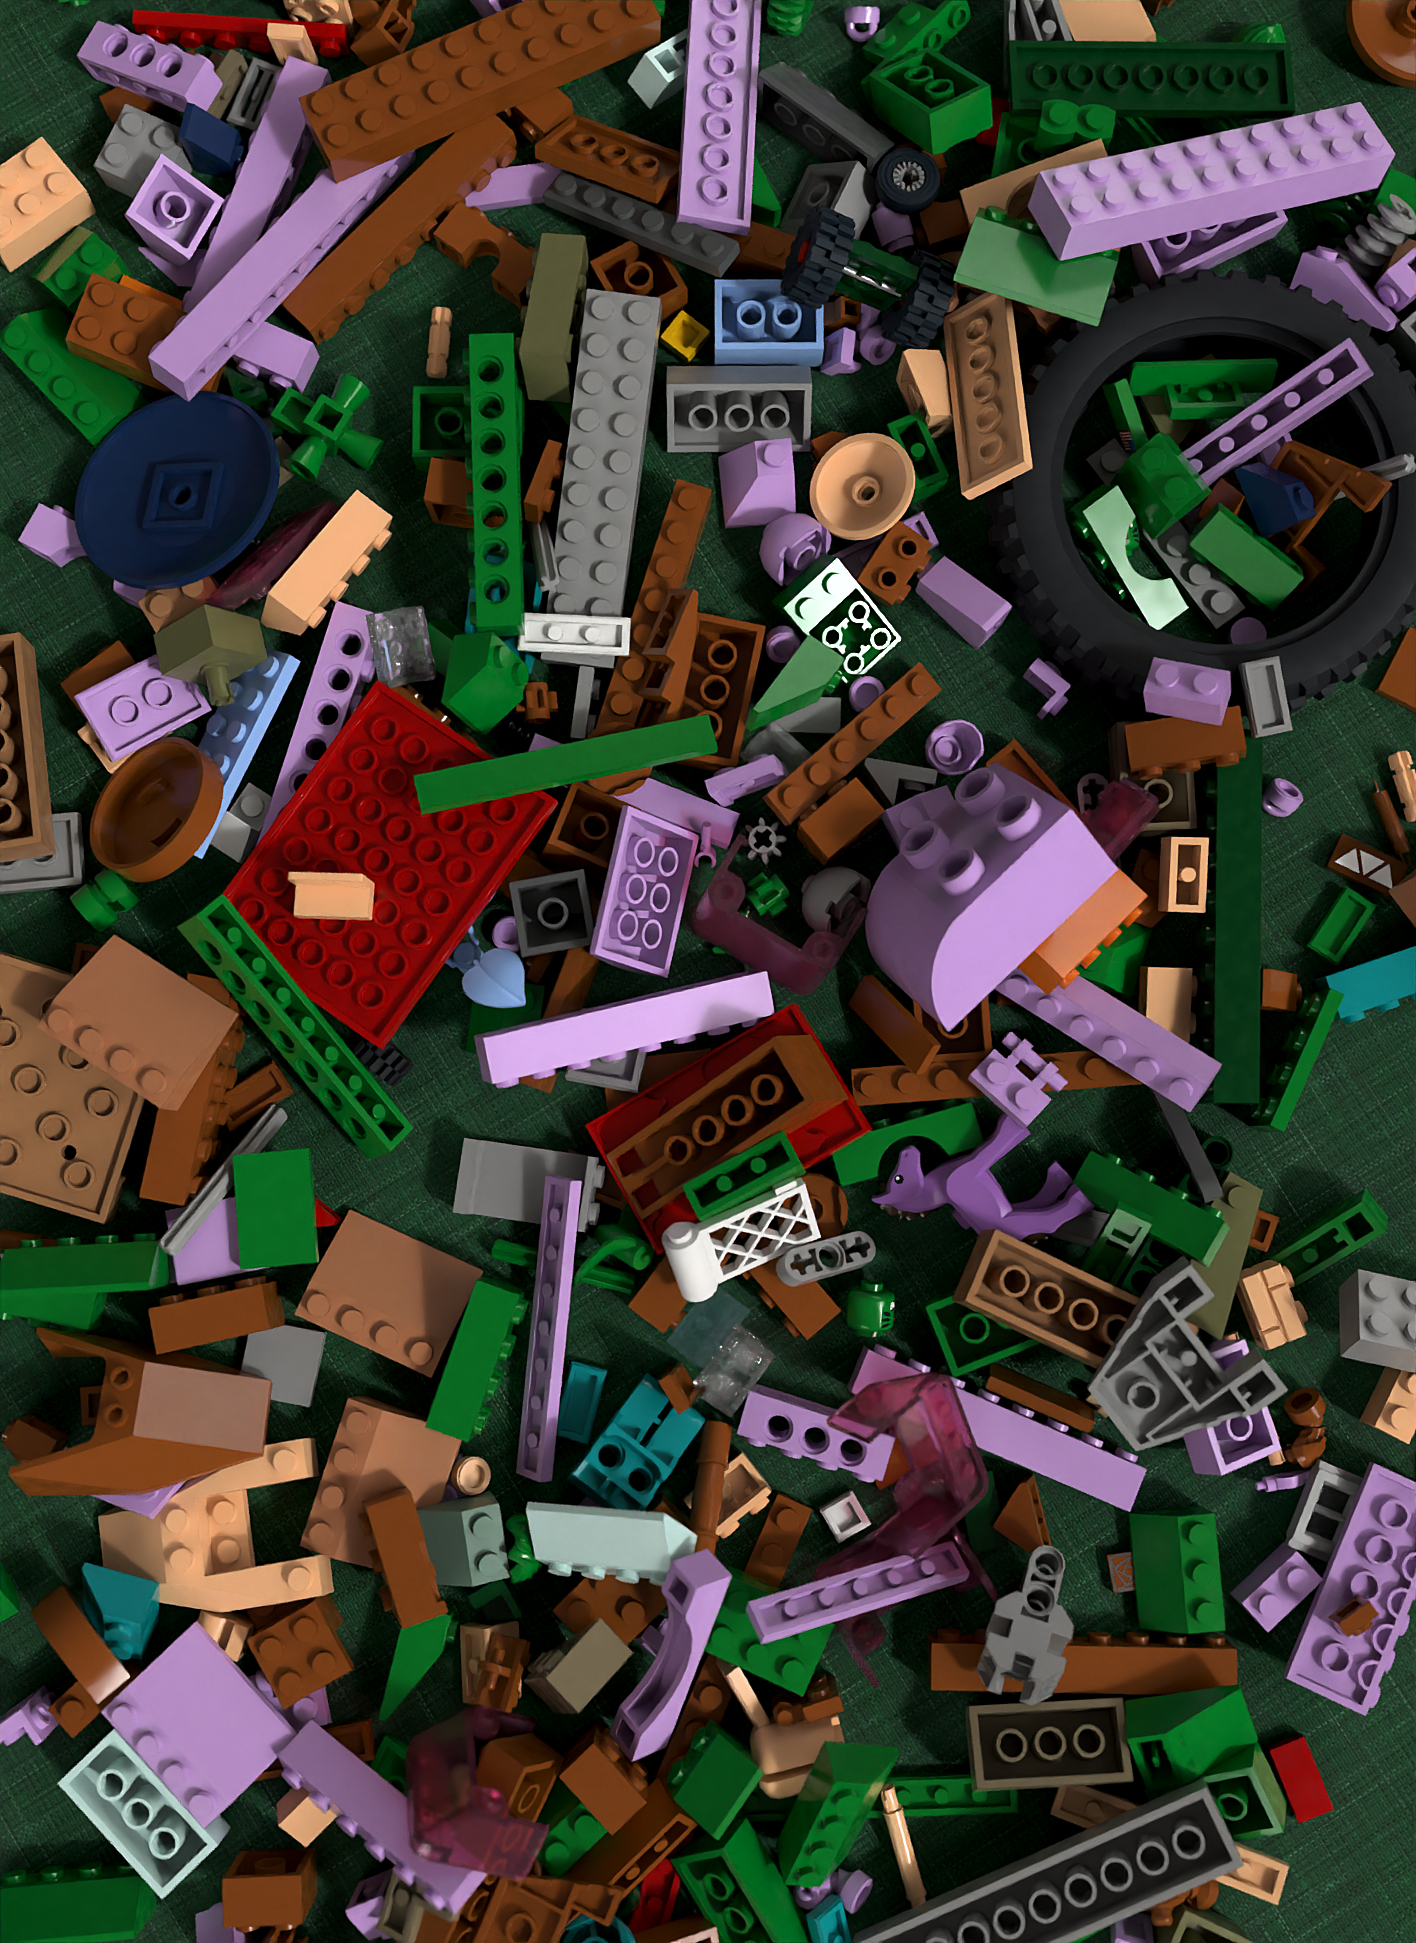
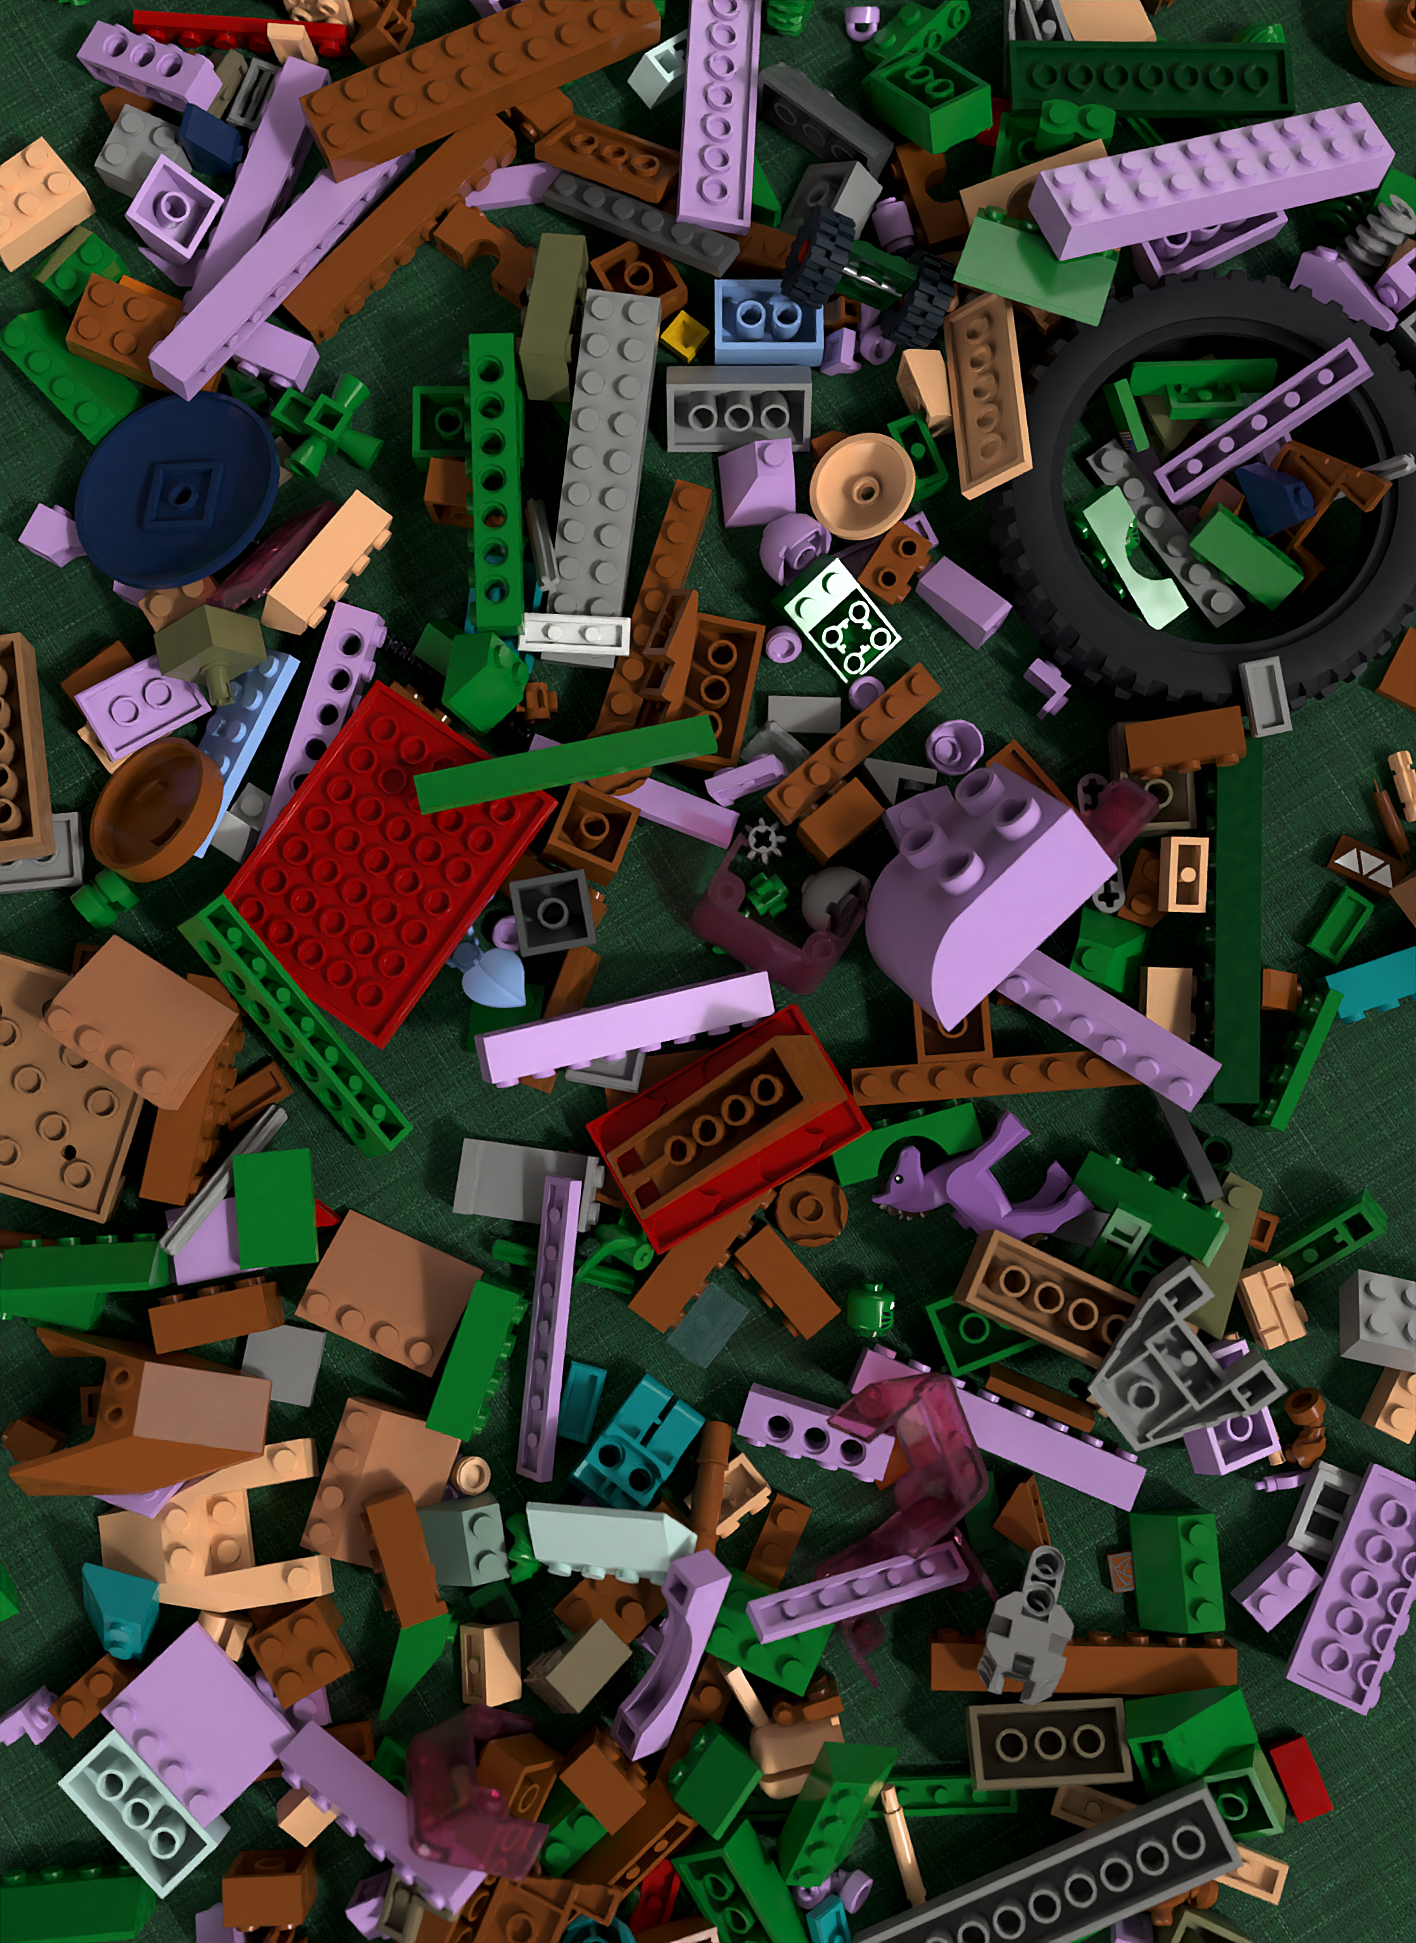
dark orange arch [30,1585,130,1704] -> none
light nougat panel [288,872,375,920] -> none
black tyre [344,1031,415,1087] -> none
clear bracket [365,606,436,688] -> none
light nougat axle [426,307,452,379] -> none
dark orange hips [473,1632,531,1713] -> none
dark orange wing [524,439,566,524] -> none
dark orange plate [524,952,559,985] -> none
light grey plate [570,666,602,742] -> none
lavender slope [589,805,699,978] -> none
dark orange tile [658,1361,699,1414] -> none
white piece [662,1176,821,1302] -> none
green brick [681,1130,806,1222] -> none
clear brick [693,1322,775,1418] -> none
lavender hand [694,822,716,868] -> none
green slope [745,635,845,731] -> none
light grey beam [776,1231,876,1286] -> none
white tile [819,1489,871,1543] -> none
dark orange tile [848,975,941,1075] -> none
black bush [875,148,940,215] -> none
lavender plate [968,1031,1068,1130] -> none
orange brick [1017,865,1148,995] -> none
green slope [1110,432,1212,540] -> none
lavender brick [1143,657,1231,726] -> none
lavender tile [1227,617,1267,644] -> none
lavender tile [1262,778,1303,817] -> none
dark orange plate [1328,1595,1379,1637] -> none

